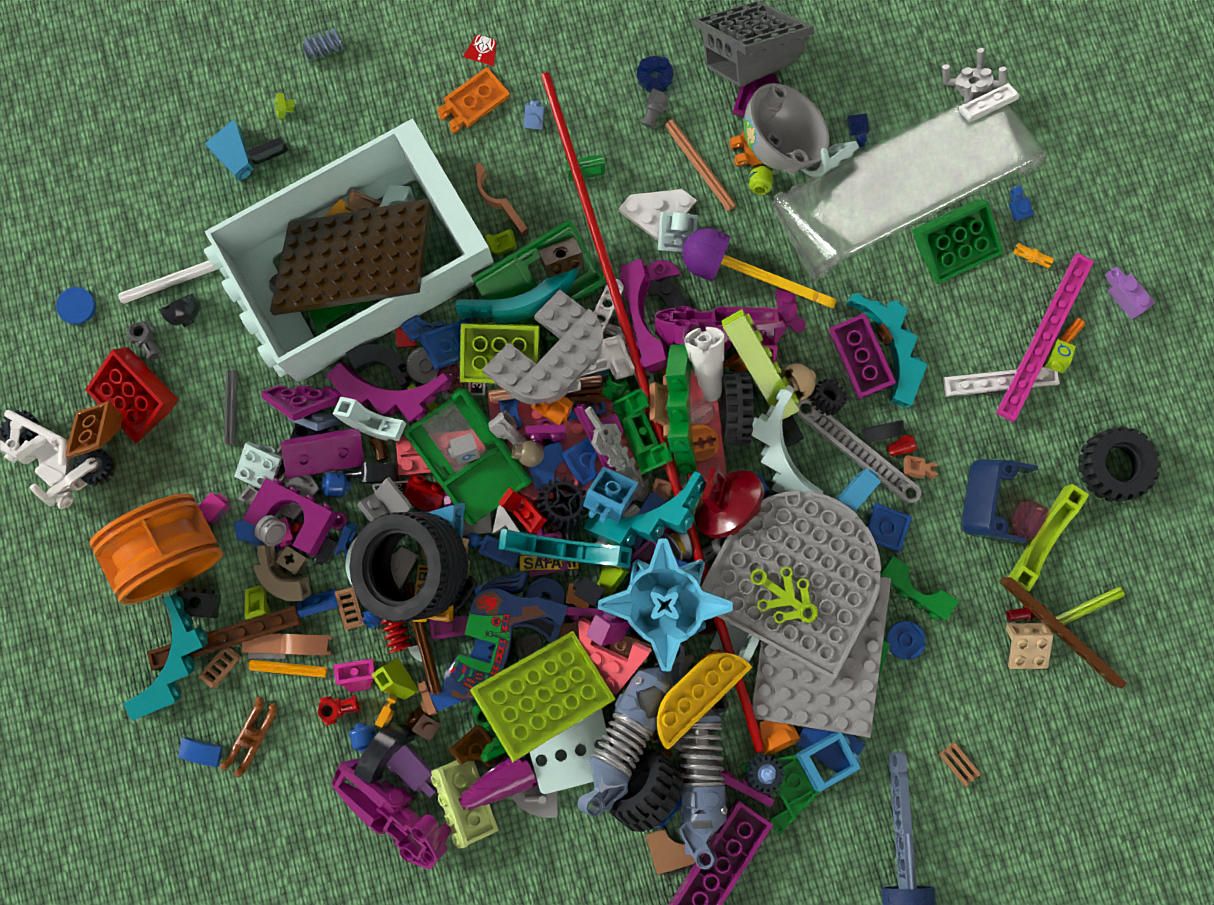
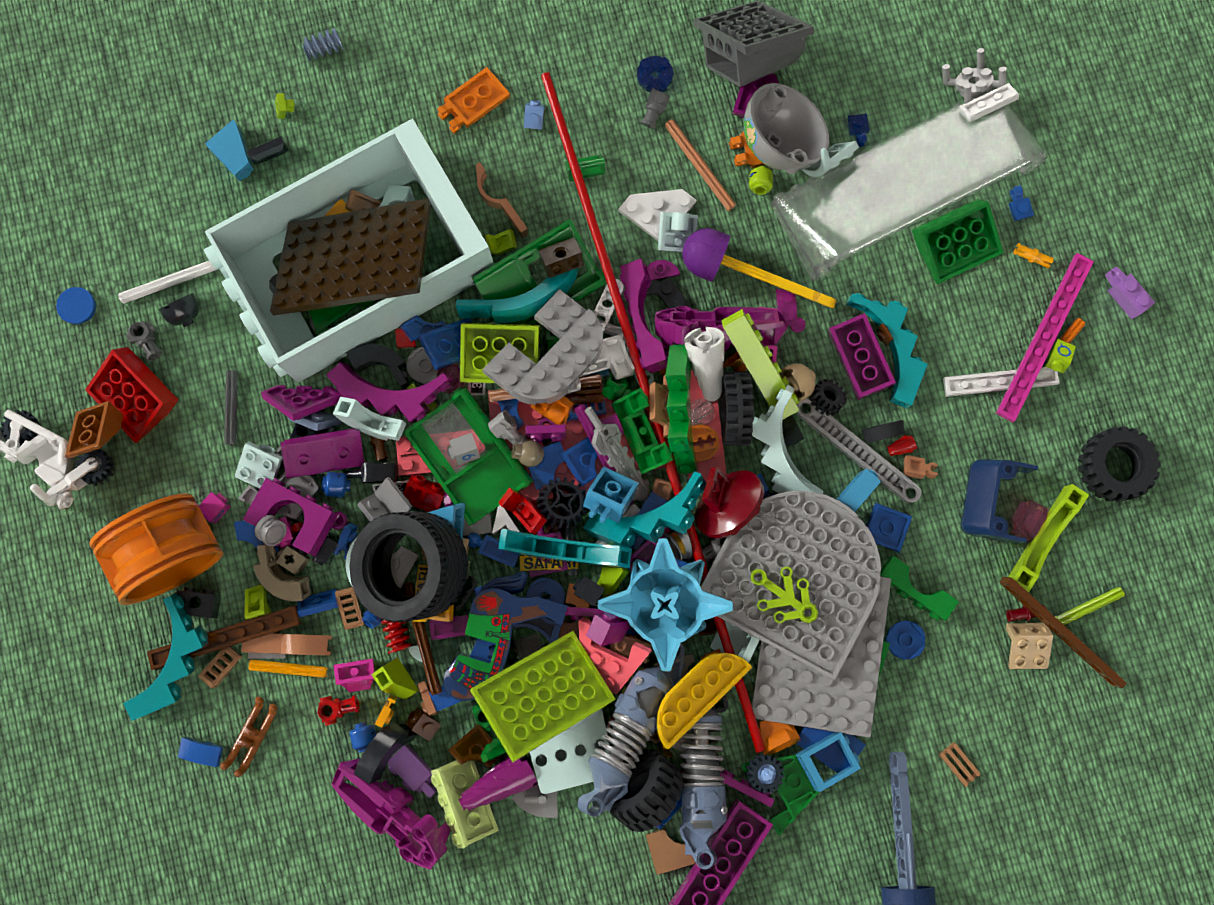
red sticker [463,35,496,66] -> none

